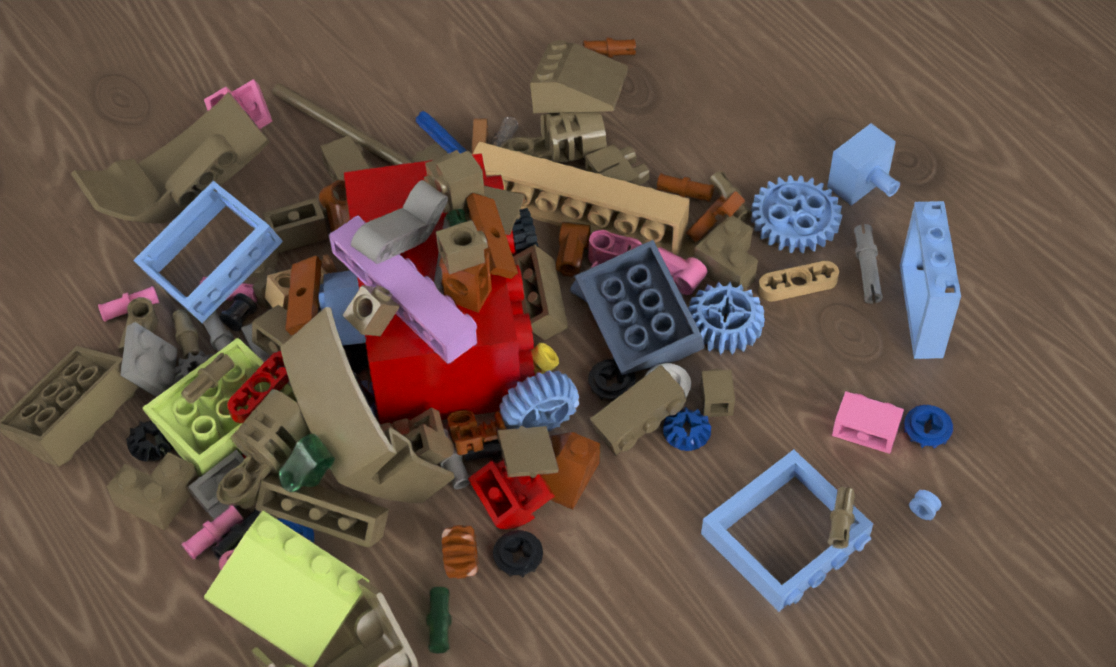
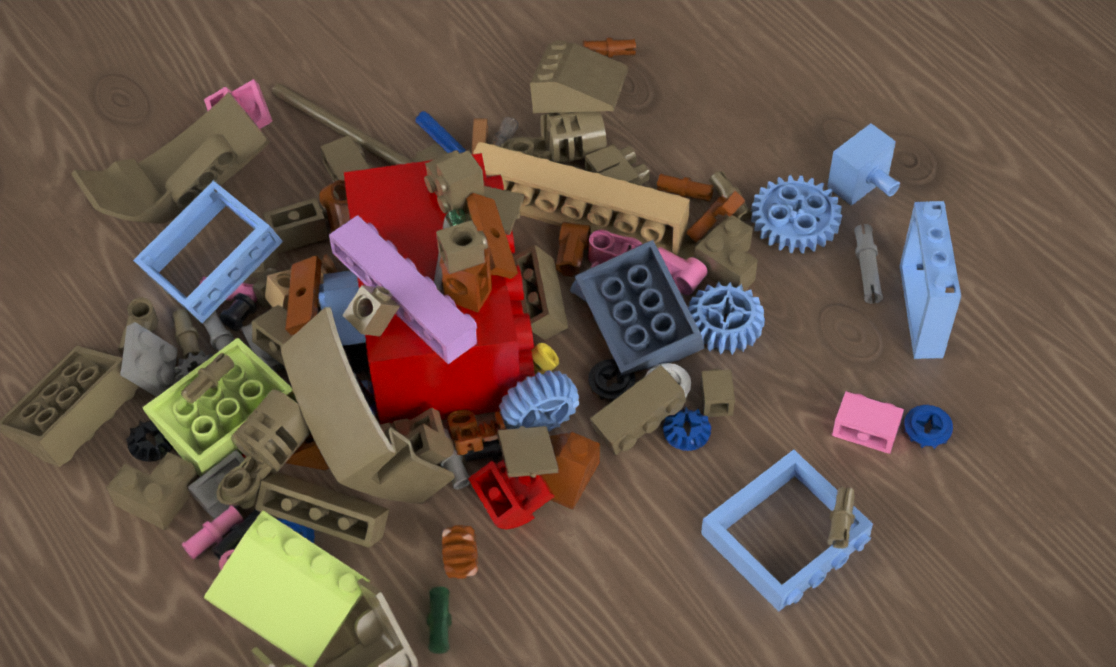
bright pink pin [98,286,160,322] -> none
red beam [227,351,290,424] -> none
clear green piece [279,433,335,492] -> none
light grey beam [351,180,448,264] -> none
black gear [493,530,543,578] -> none
black wheel [512,208,539,256] -> none
tan beam [758,261,839,302] -> none
light blue bush [909,490,941,520] -> none

